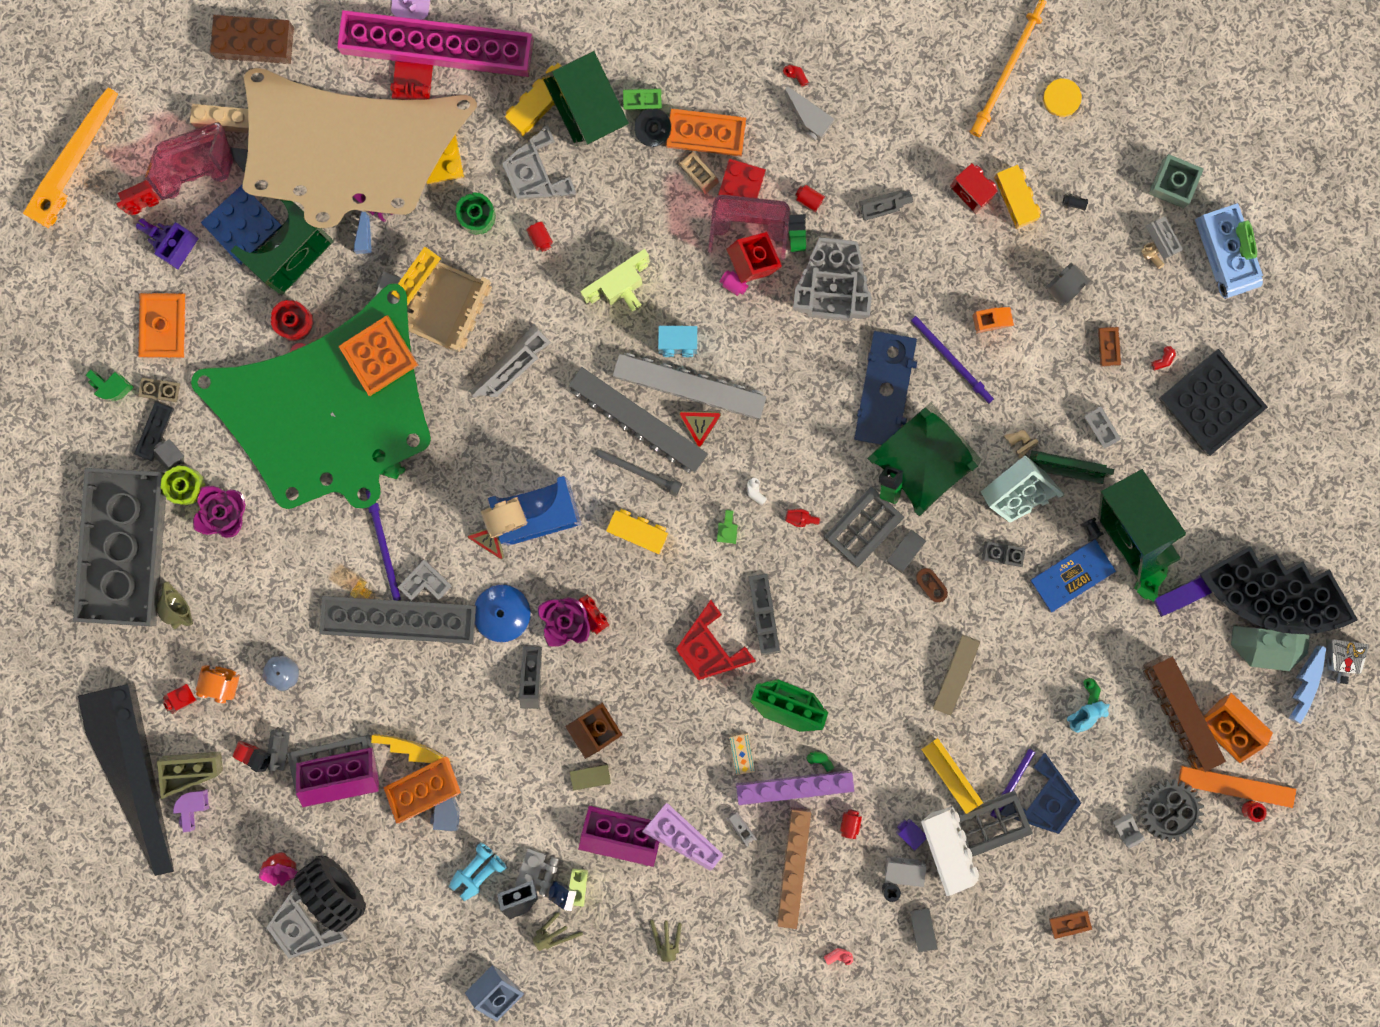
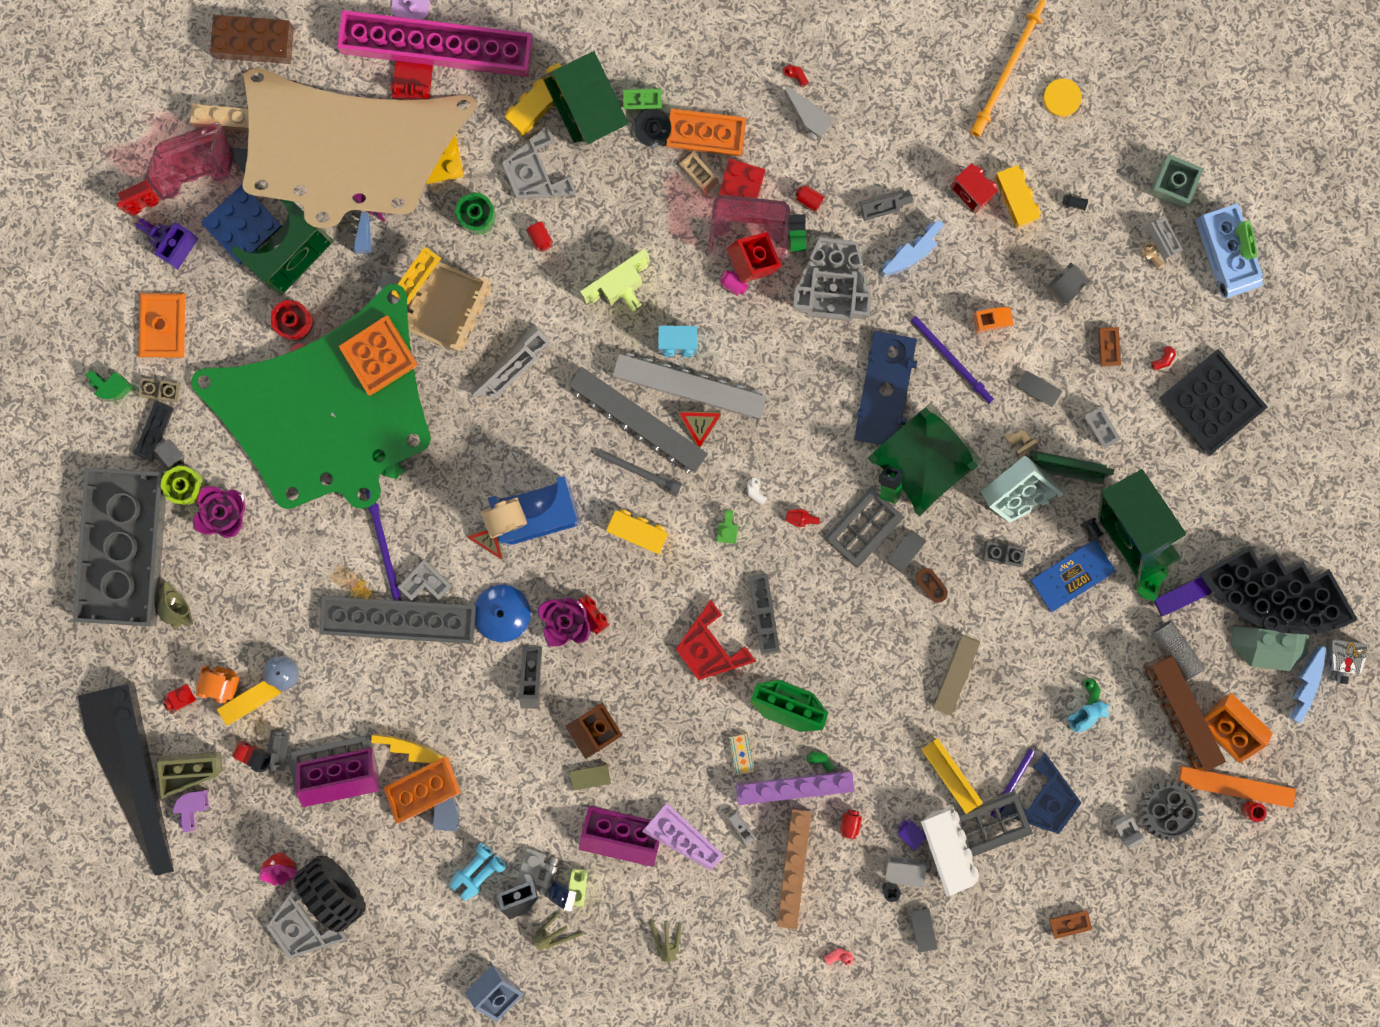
light orange piece [23,87,118,229] -> none
none -> yellow slope [217,681,282,726]
none -> light blue slope [881,219,944,277]
none -> dark grey slope [1017,371,1062,408]
none -> light grey piece [1151,620,1205,681]

